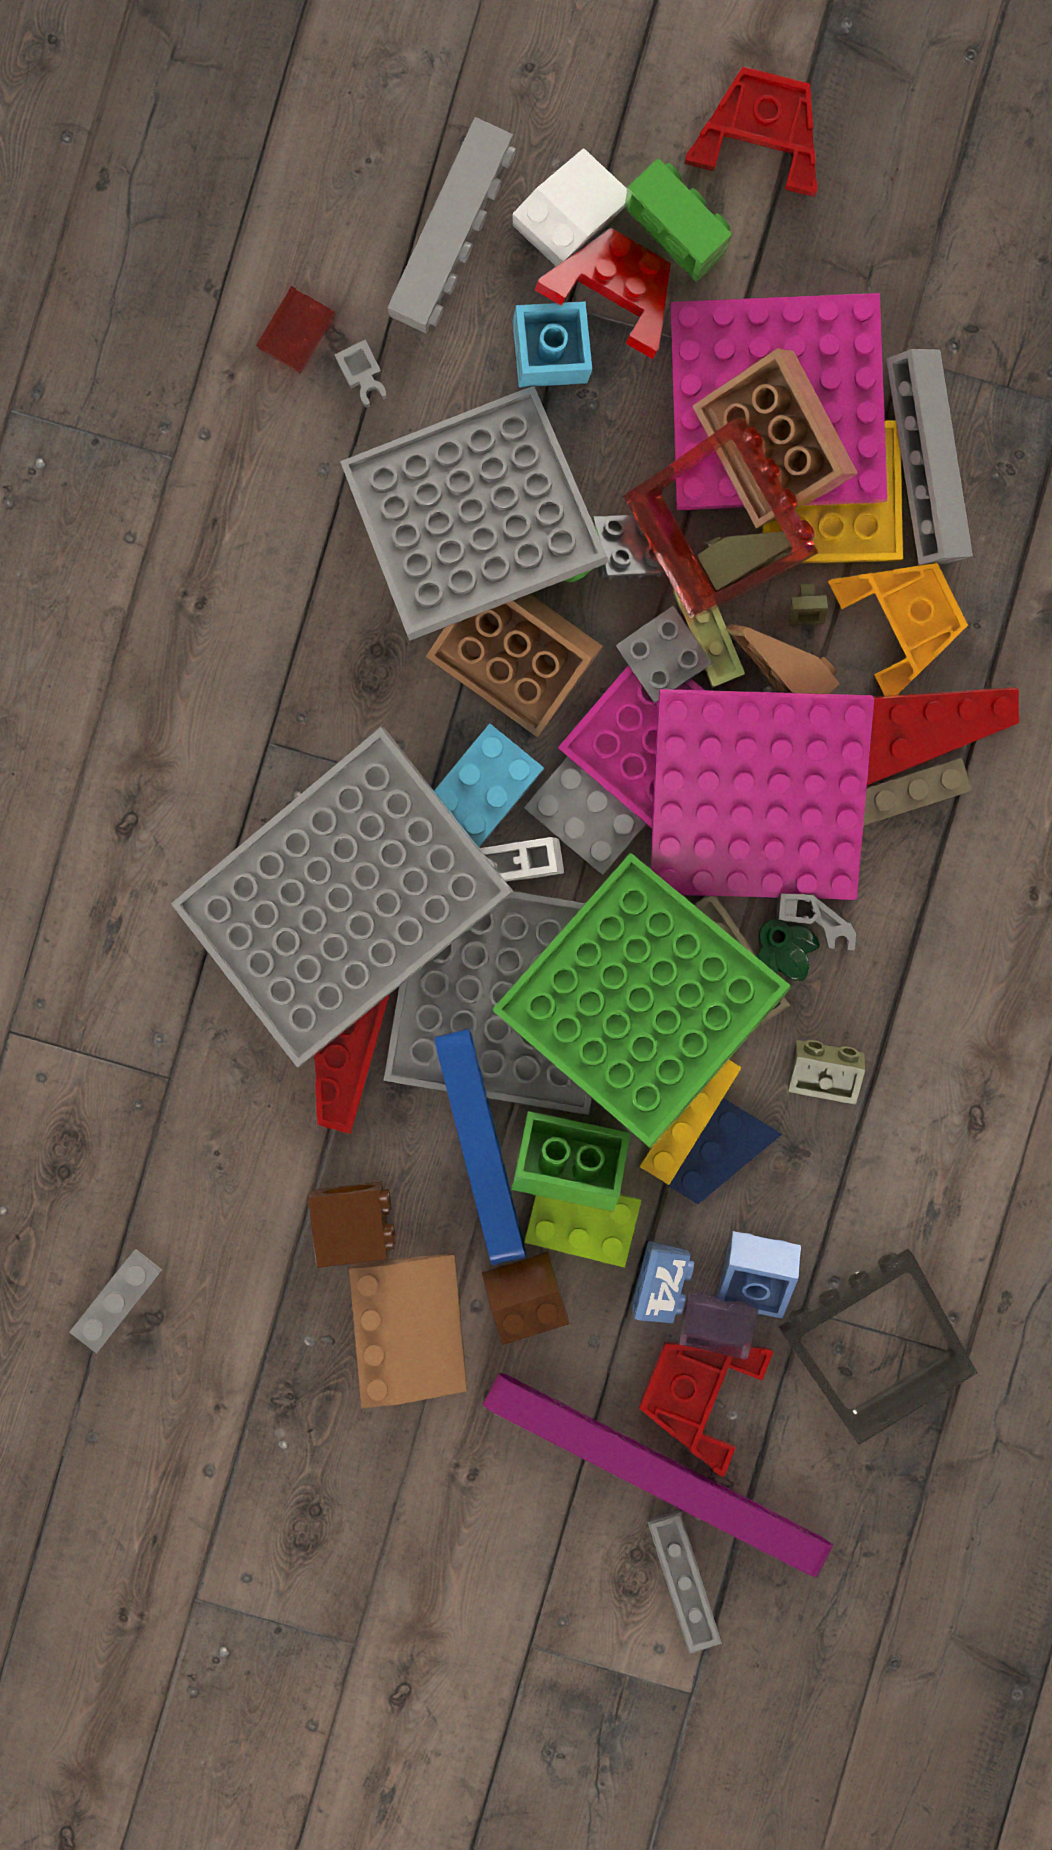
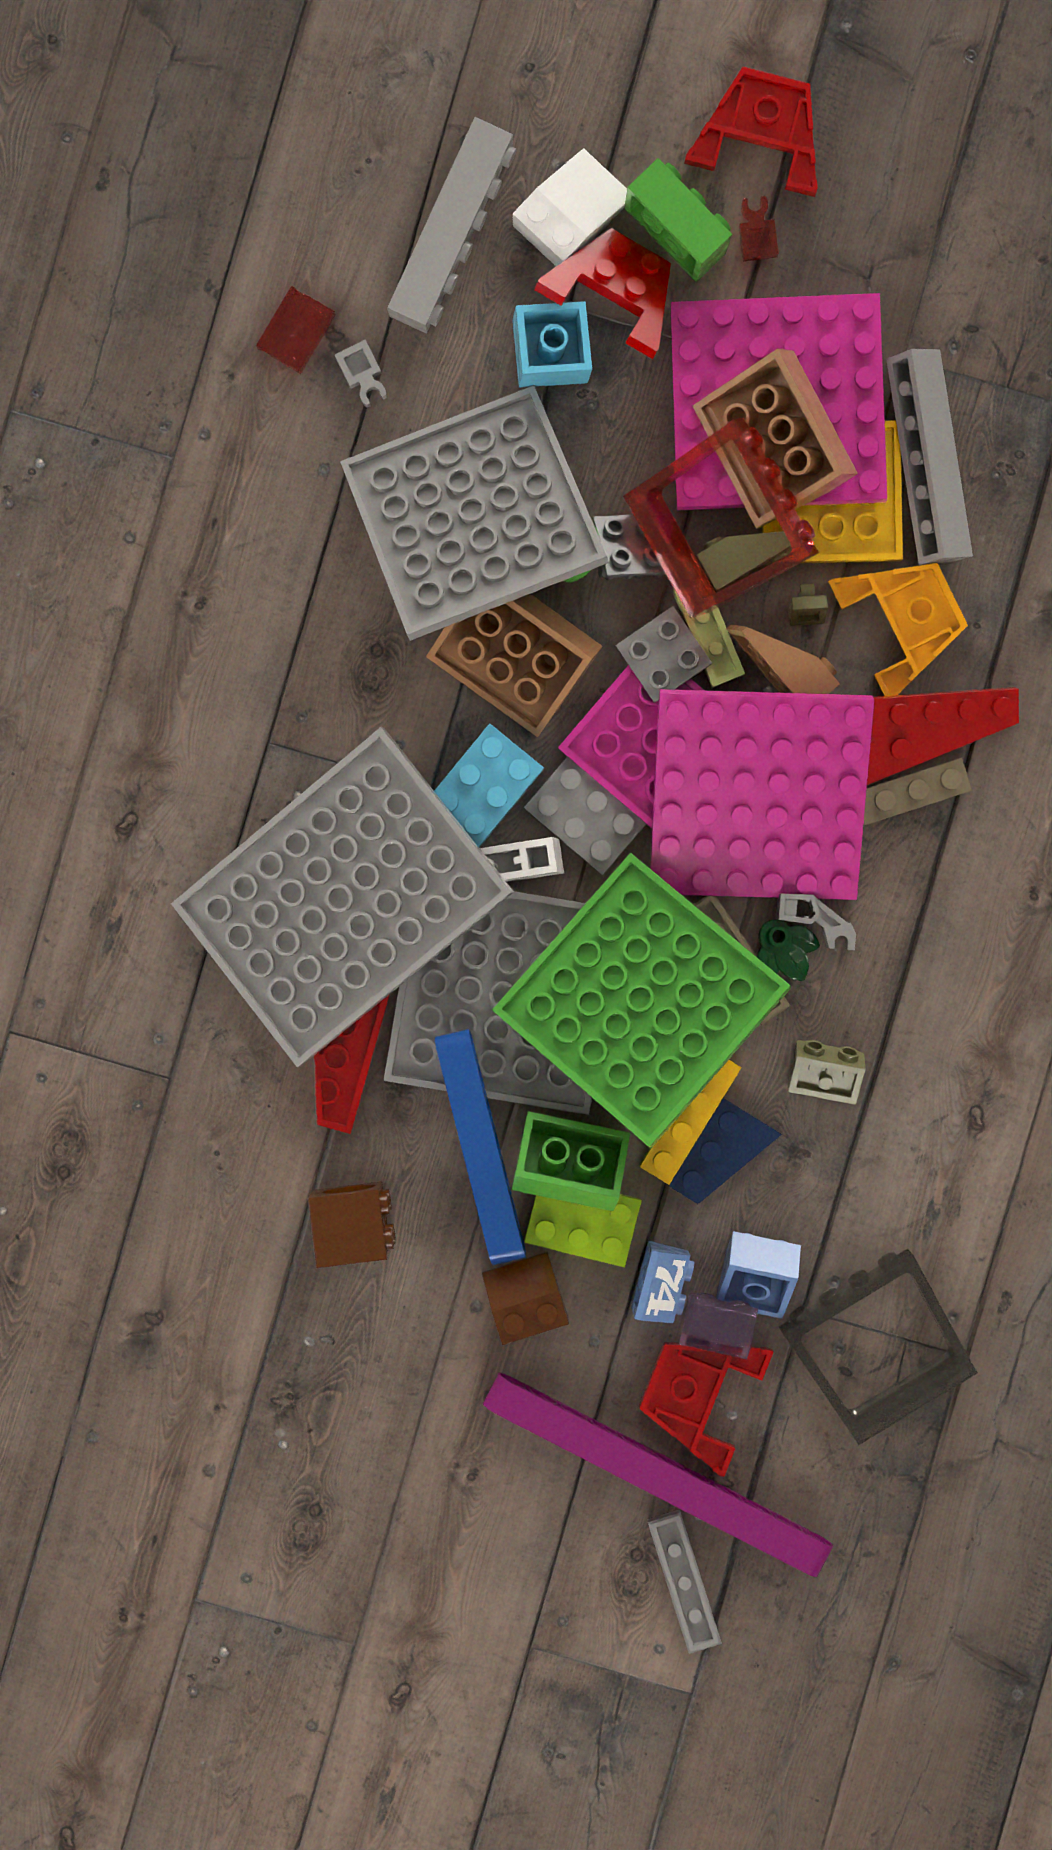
light grey plate [69,1249,162,1354] -> none
medium nougat slope [349,1253,467,1408] -> none
none -> clear red plate [739,196,779,262]

